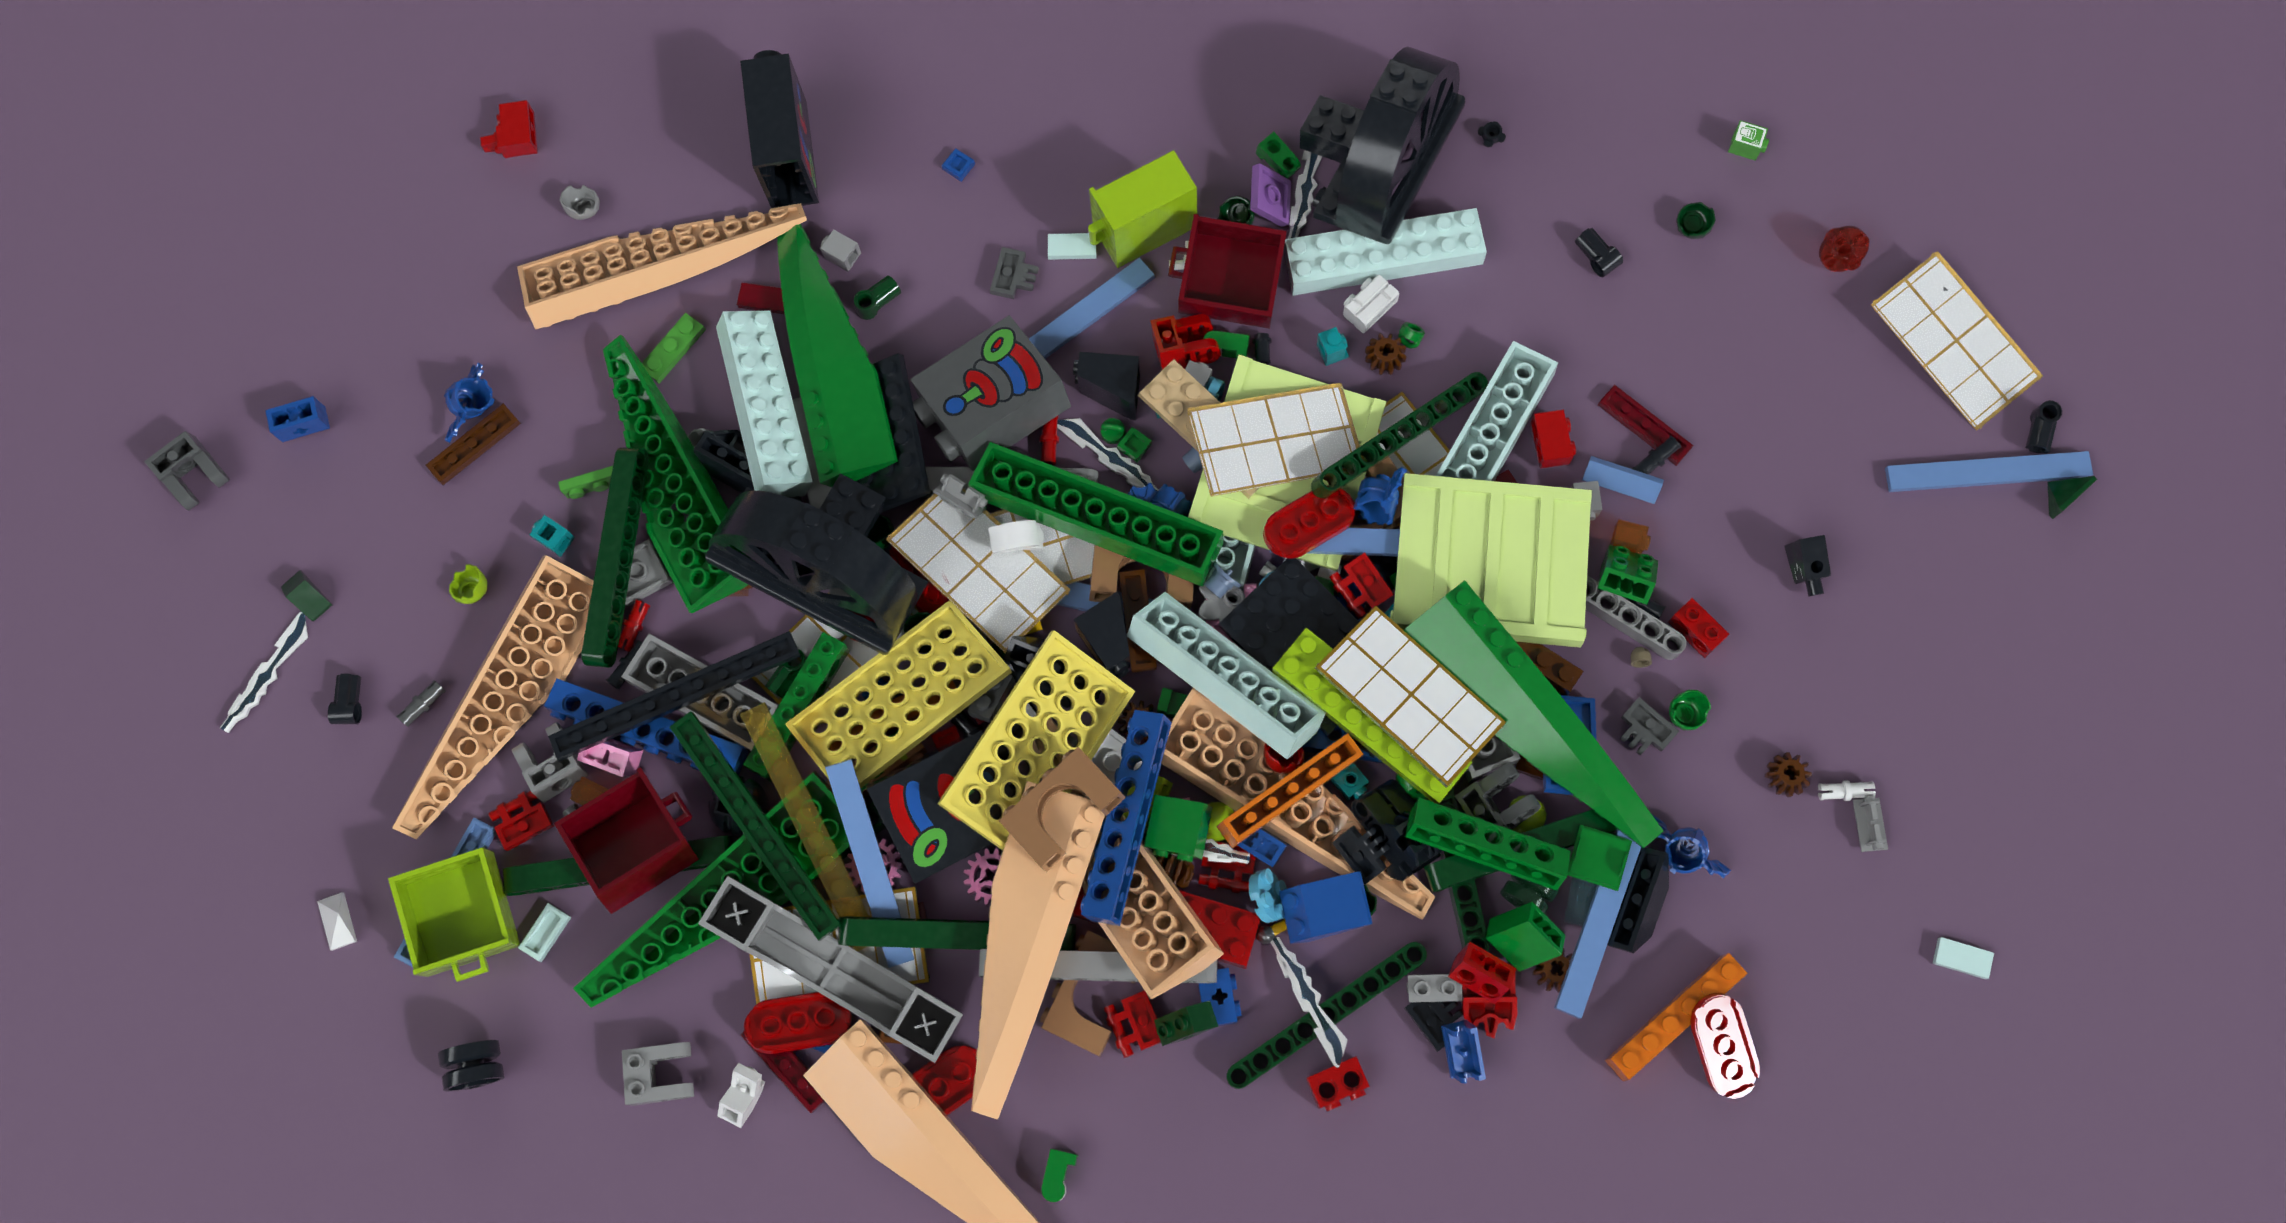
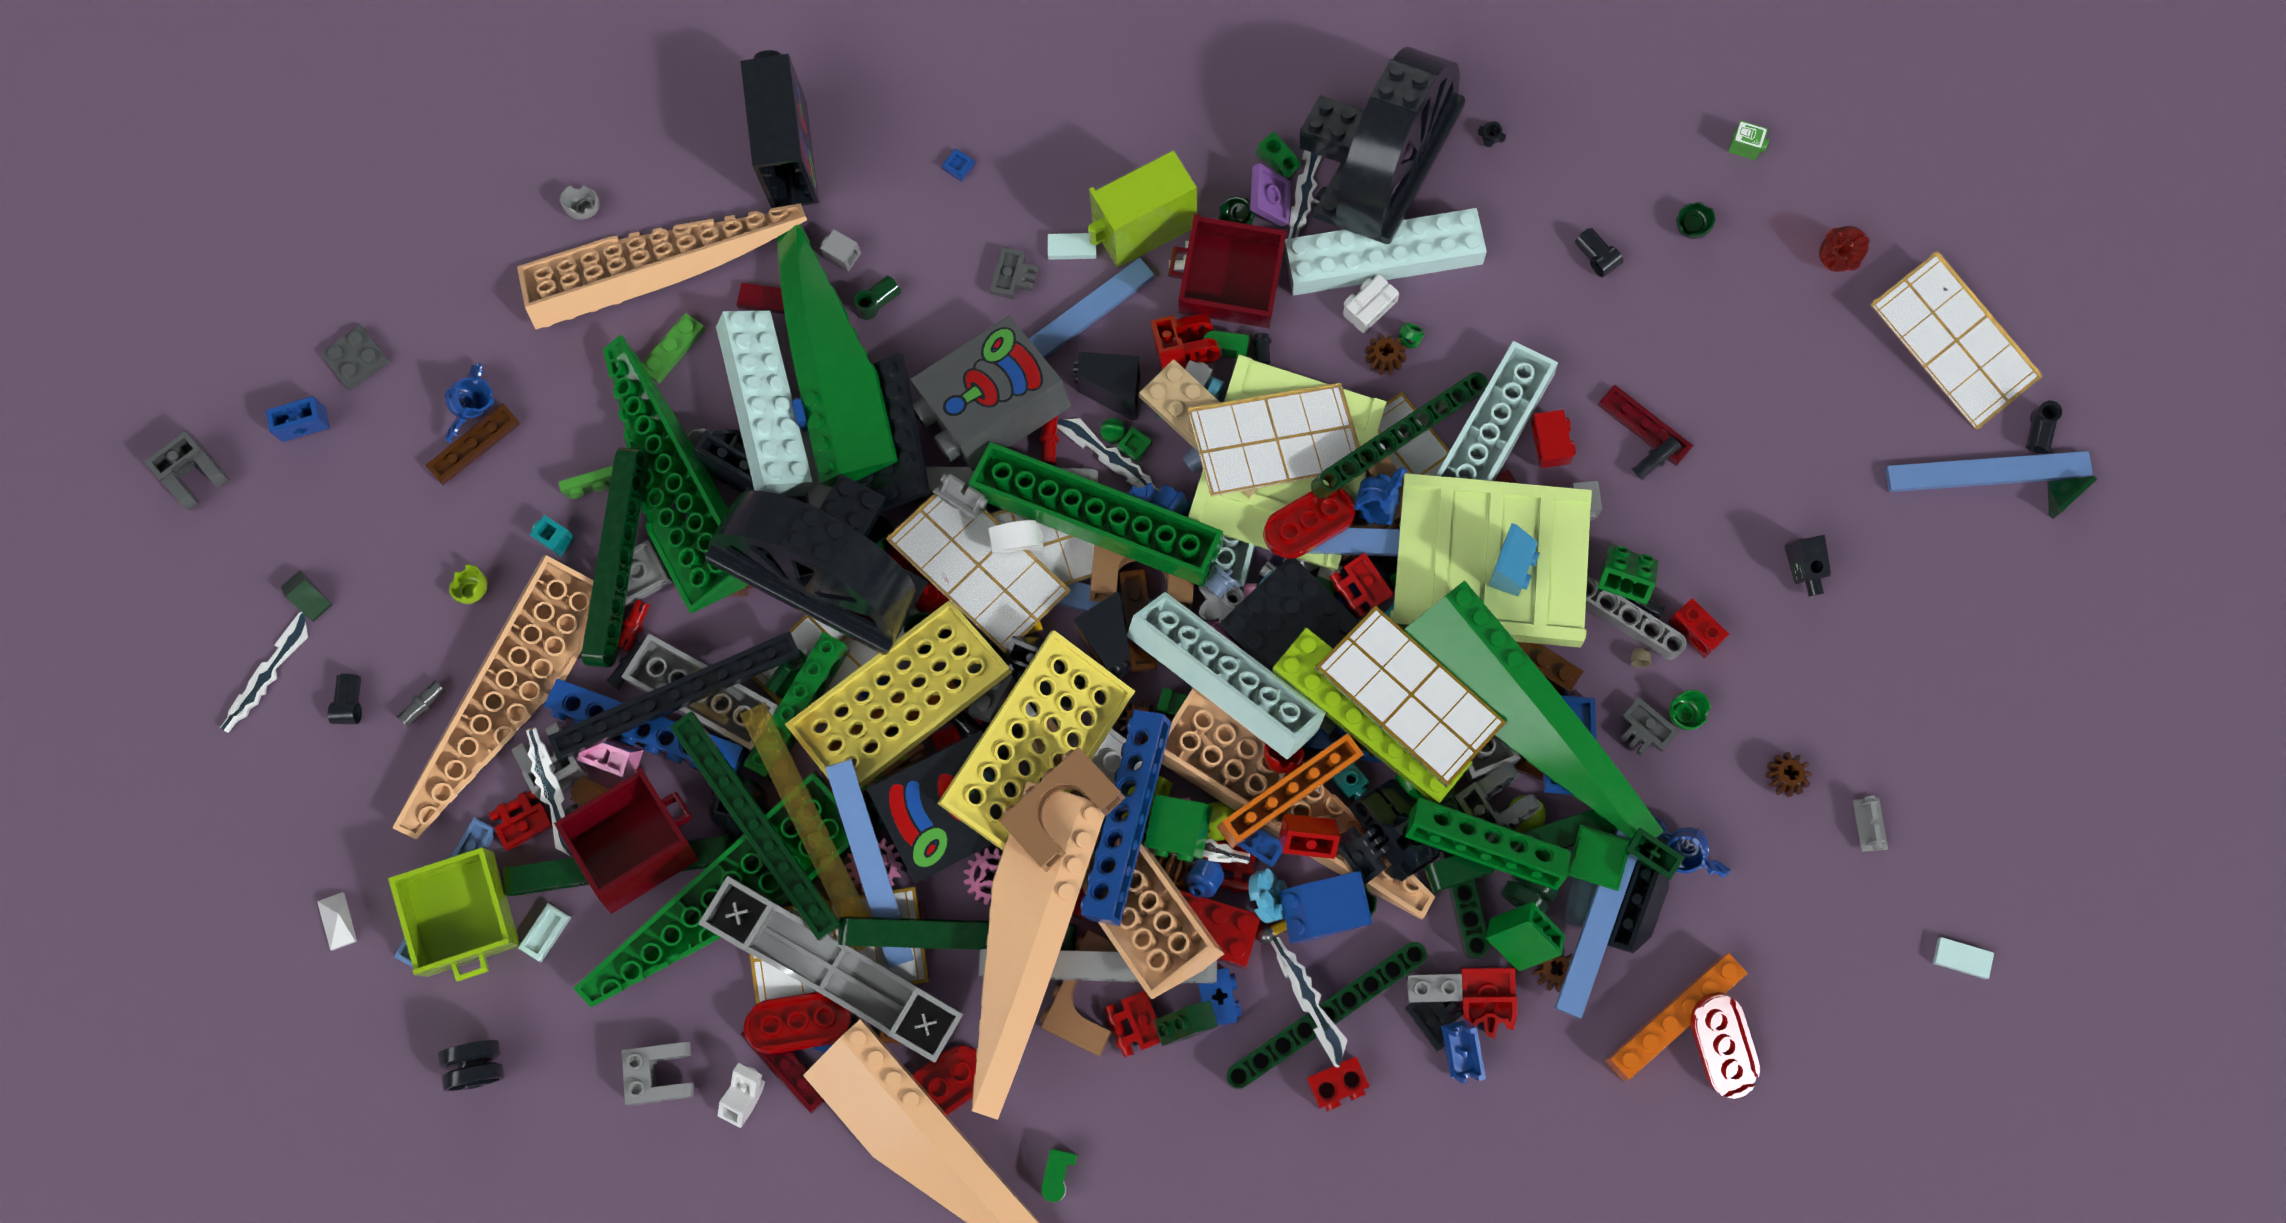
red hinge [480,100,538,158] -> none
teal brick [1317,327,1349,366] -> none
red brick [1448,942,1516,1004] -> none
medium blue tile [1582,456,1664,504] -> none
clear orange brick [1610,520,1651,554] -> none
white pin [1818,780,1876,801] -> none
none -> dark grey plate [320,324,390,391]
none -> white sword [526,727,573,857]
none -> blue tile [792,398,808,431]
none -> blue head [1185,858,1224,898]
none -> red brick [1279,814,1340,859]
none -> dark azure slope [1489,523,1540,596]
none -> dark green slope [1625,828,1685,880]

